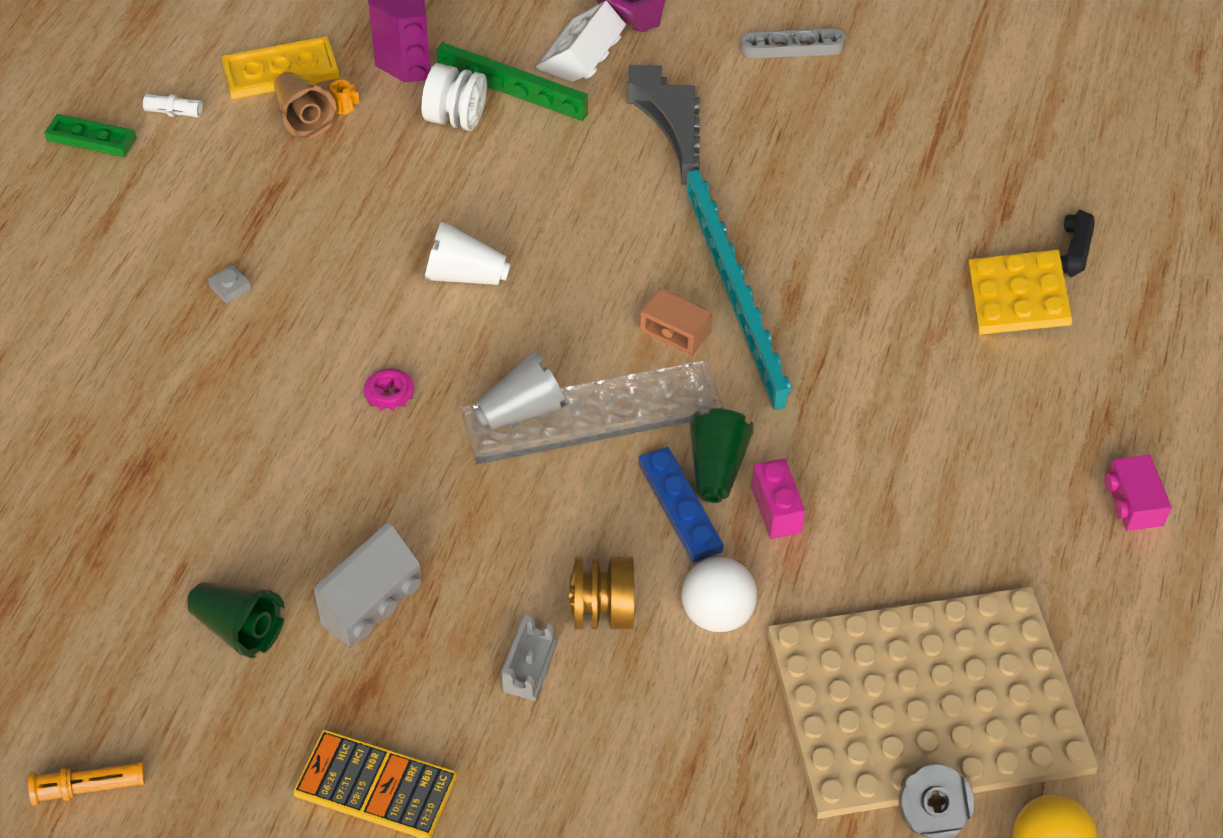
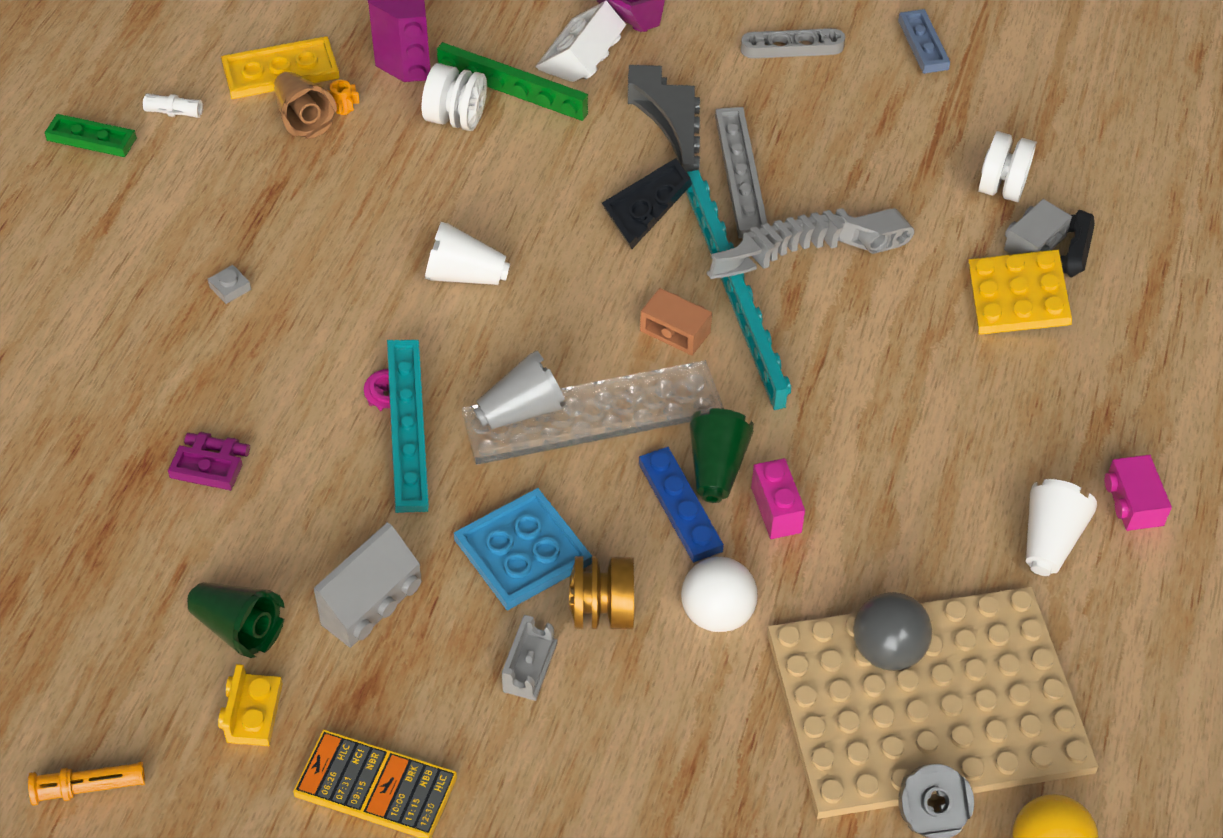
none -> magenta plate [168,432,250,491]
none -> yellow bracket [218,664,283,746]
none -> teal plate [387,340,429,513]
none -> dark azure plate [454,488,592,611]
none -> black wing [602,158,692,249]
none -> light grey piece [707,208,915,279]
none -> light grey plate [715,107,767,238]
none -> dark grey piece [853,592,932,671]
none -> sand blue plate [898,9,950,74]
none -> white wheel [978,131,1037,202]
none -> light grey brick [1004,199,1072,254]
none -> white cone [1026,479,1097,576]

